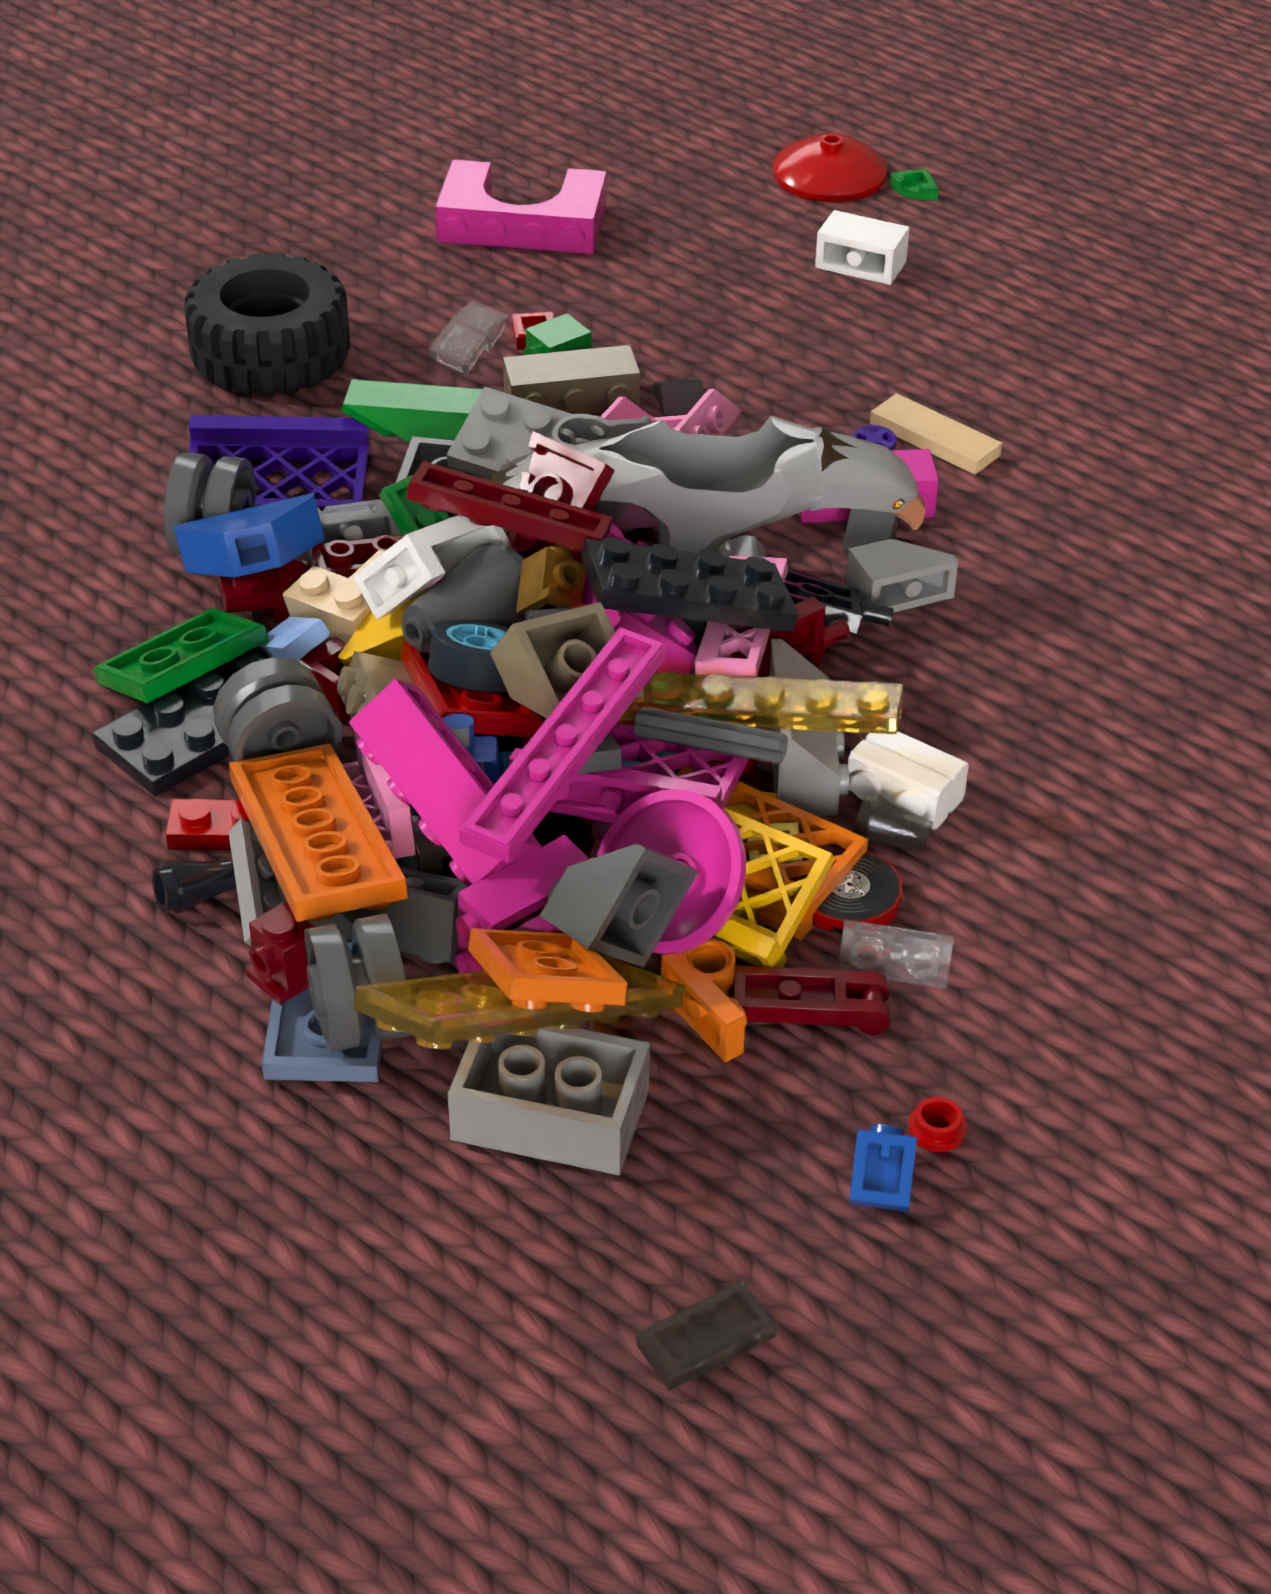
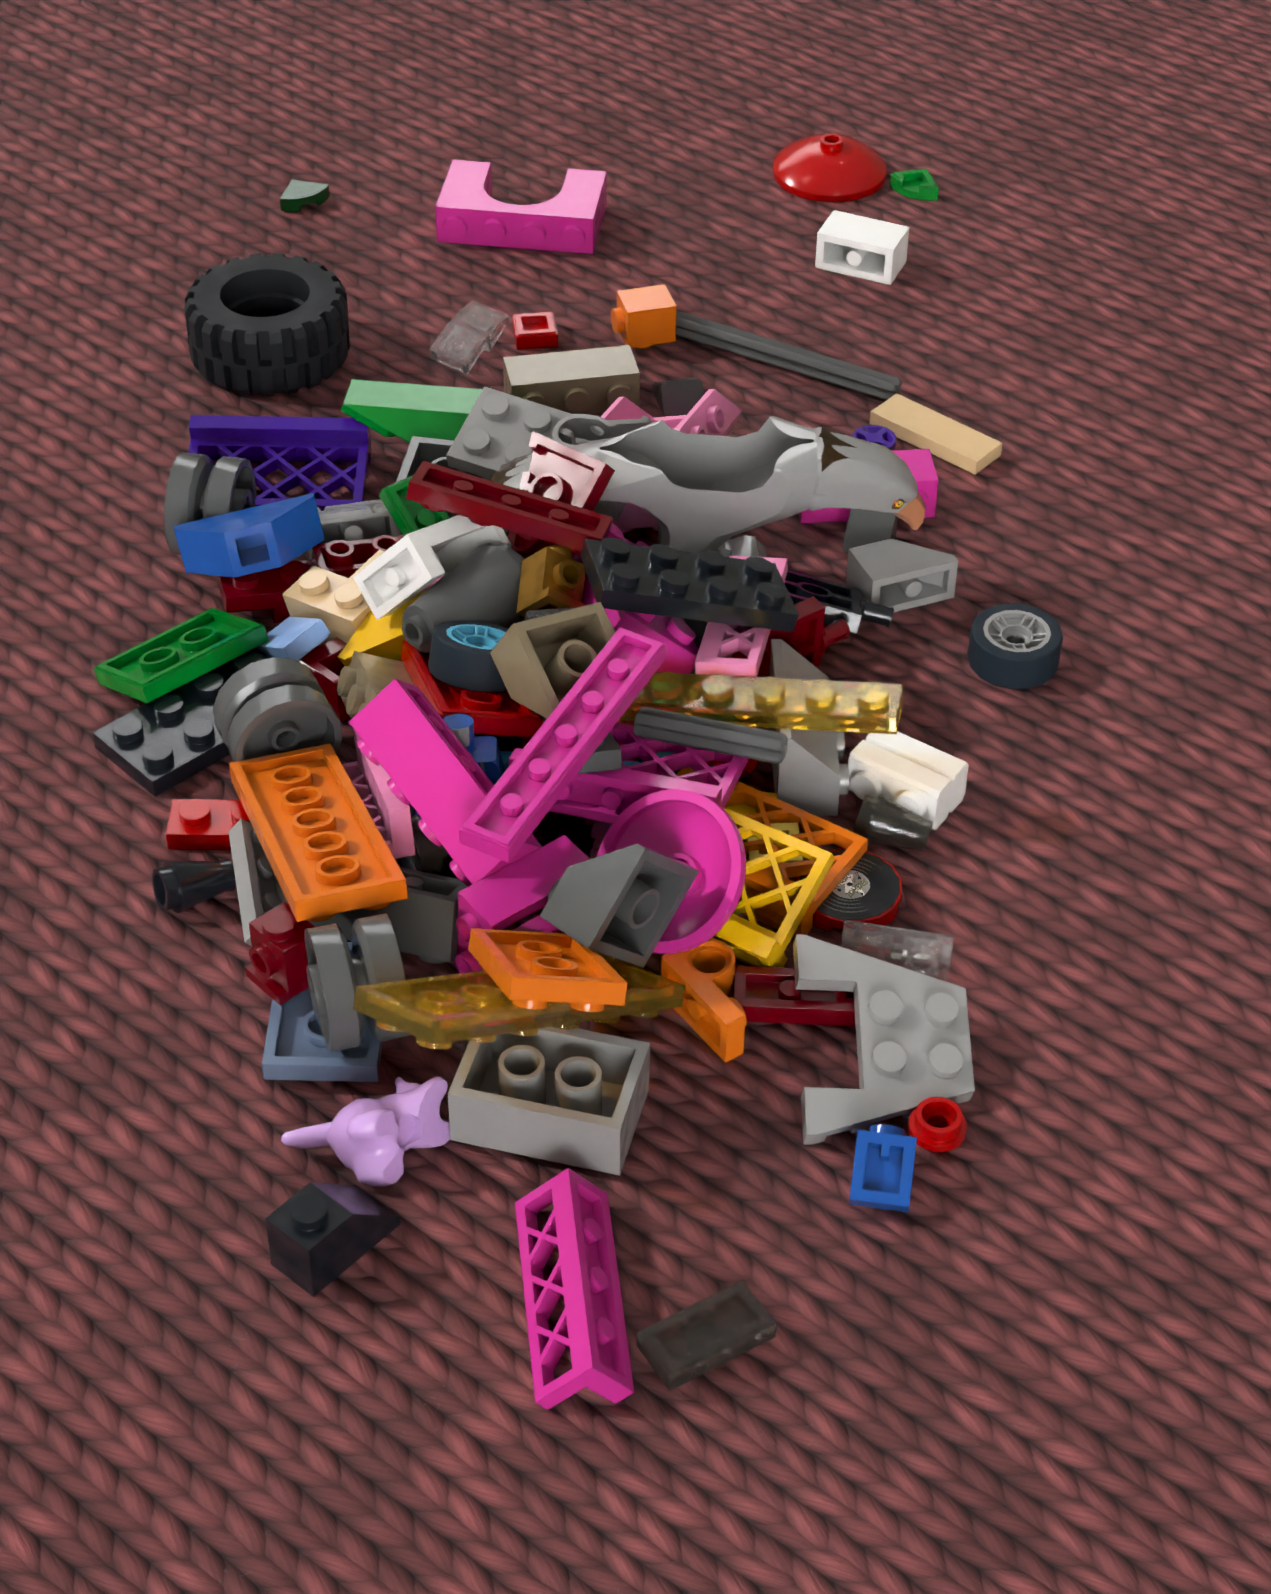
brick [524,313,592,355] -> none
none -> black slope [265,1182,400,1297]
none -> tile [280,180,330,212]
none -> lavender animal [281,1076,450,1187]
none -> dark pink fence [515,1168,635,1410]
none -> orange brick [611,284,676,349]
none -> dark grey axle [676,311,902,401]
none -> light grey wing [793,934,975,1145]
none -> black wheel [967,604,1063,689]

